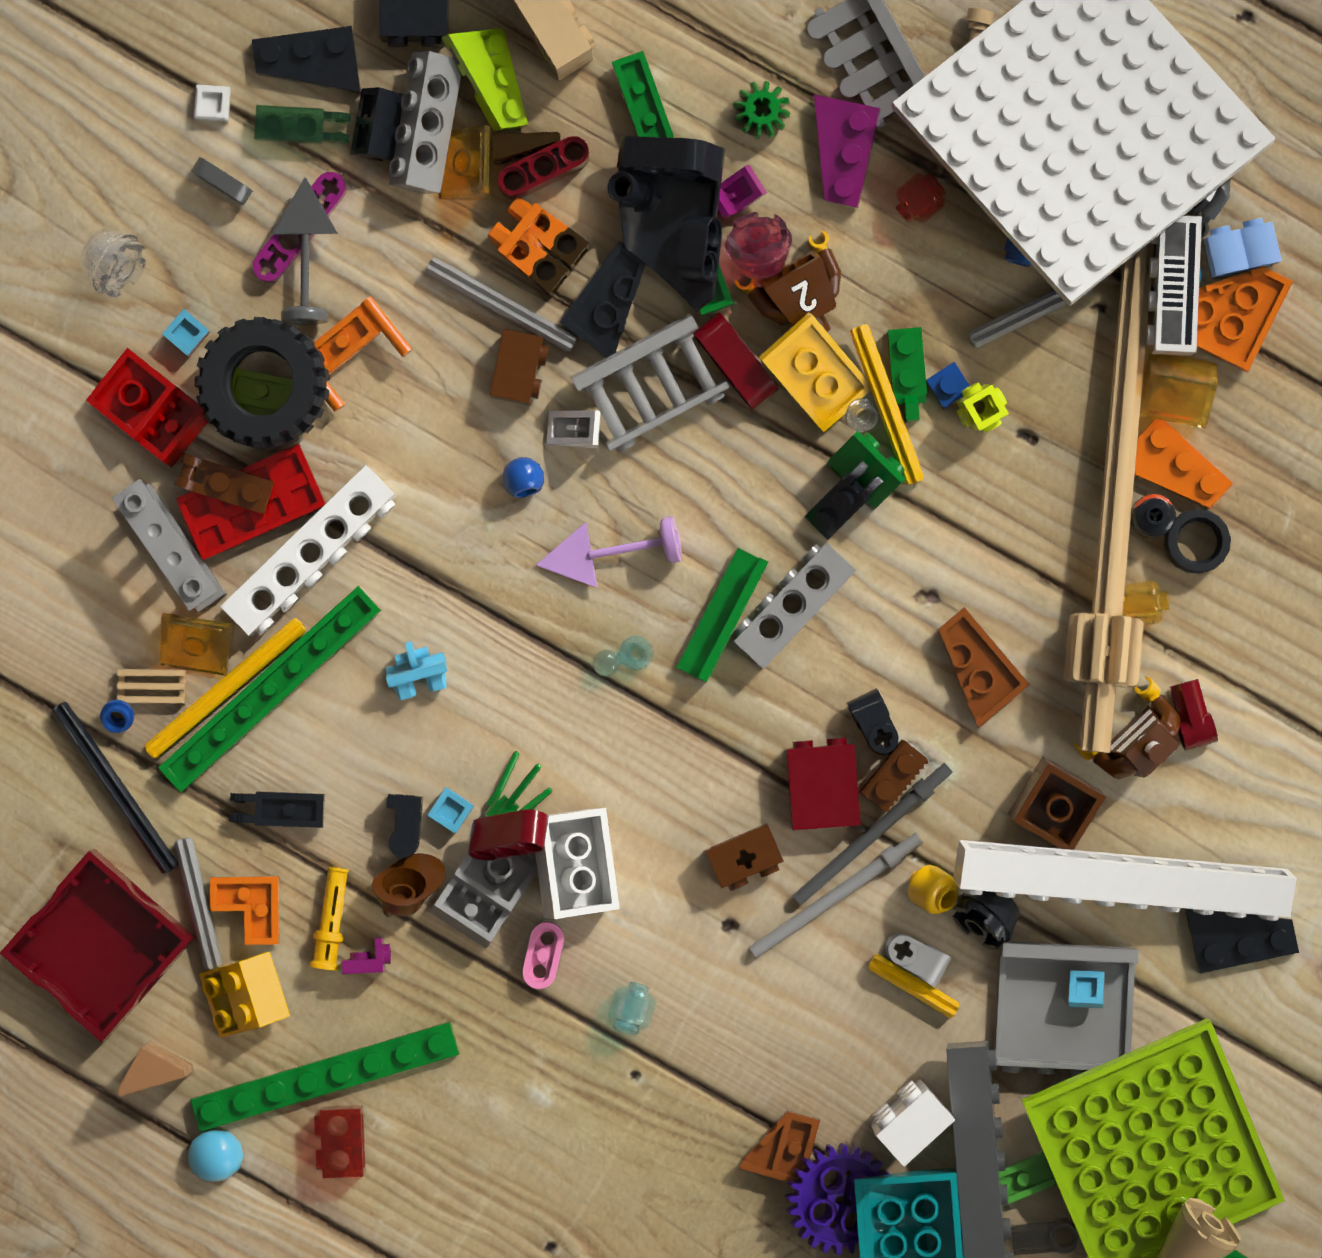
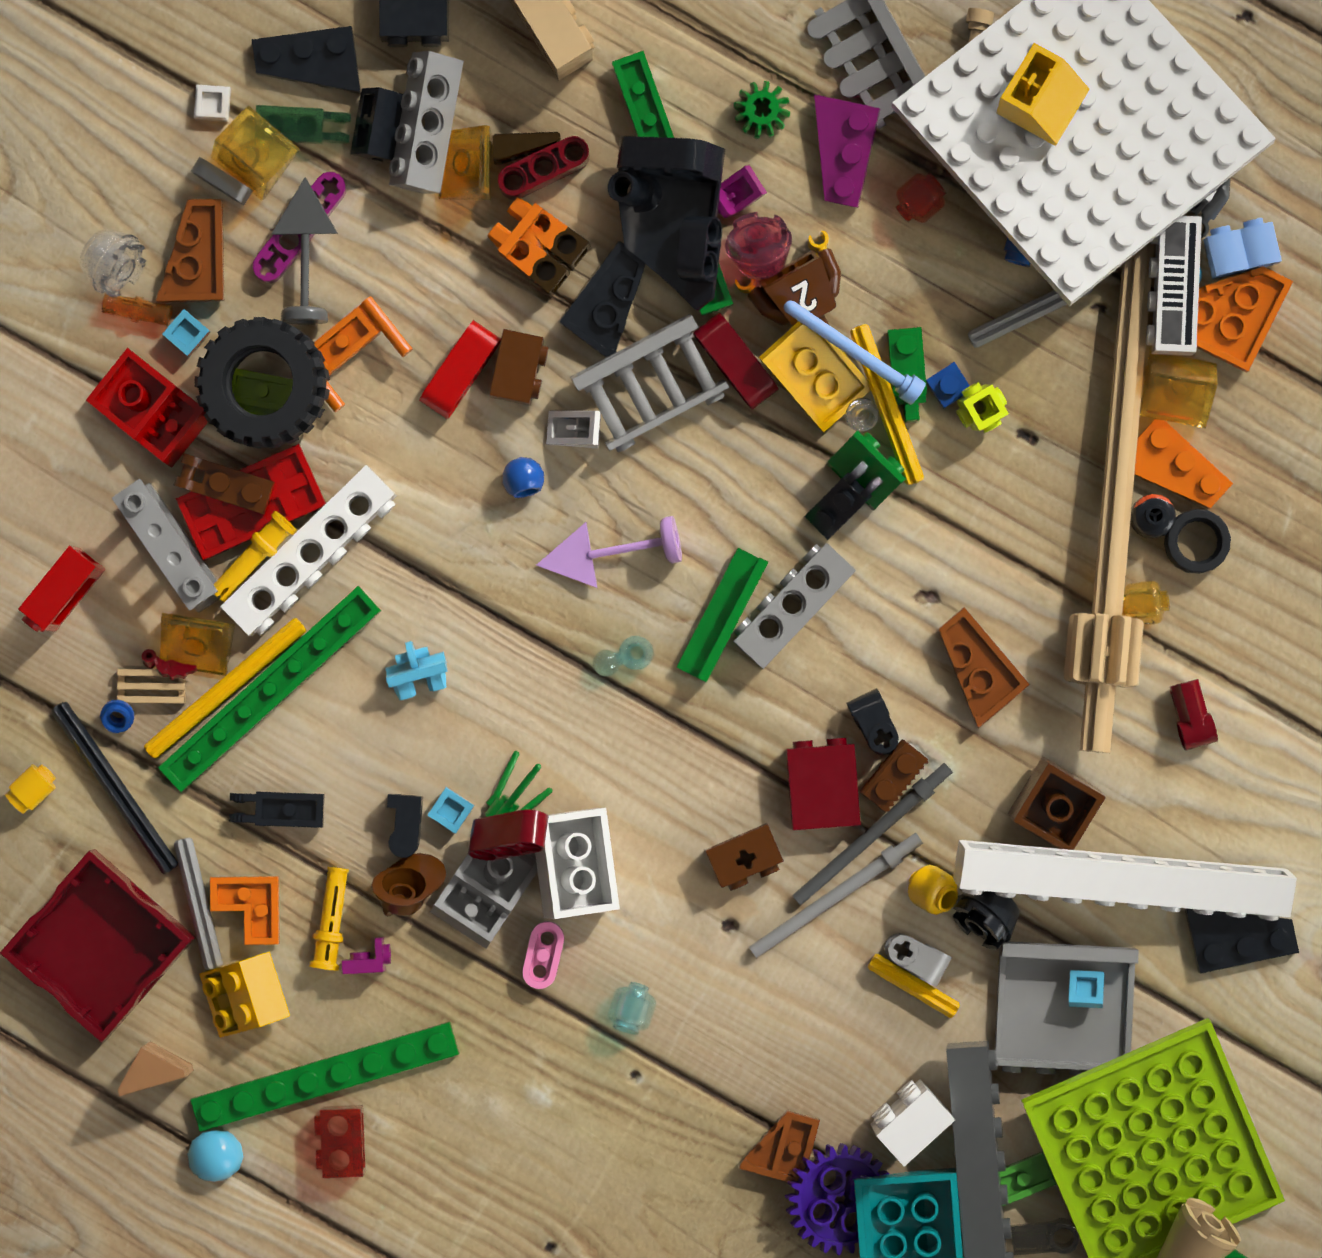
light grey axle [426,258,577,352] -> none
lime wing [441,28,528,132] -> none
reddish brown torso [1074,676,1180,779] -> none
none -> yellow brick [5,764,56,814]
none -> red window [18,545,106,632]
none -> clear orange pin [102,292,173,327]
none -> dark red piece [142,649,197,680]
none -> dark orange wing [156,199,225,303]
none -> clear yellow slope [211,106,300,200]
none -> yellow pin [213,511,297,602]
none -> red beam [419,320,501,419]
none -> light blue piece [784,300,926,405]
none -> yellow slope [996,43,1089,146]

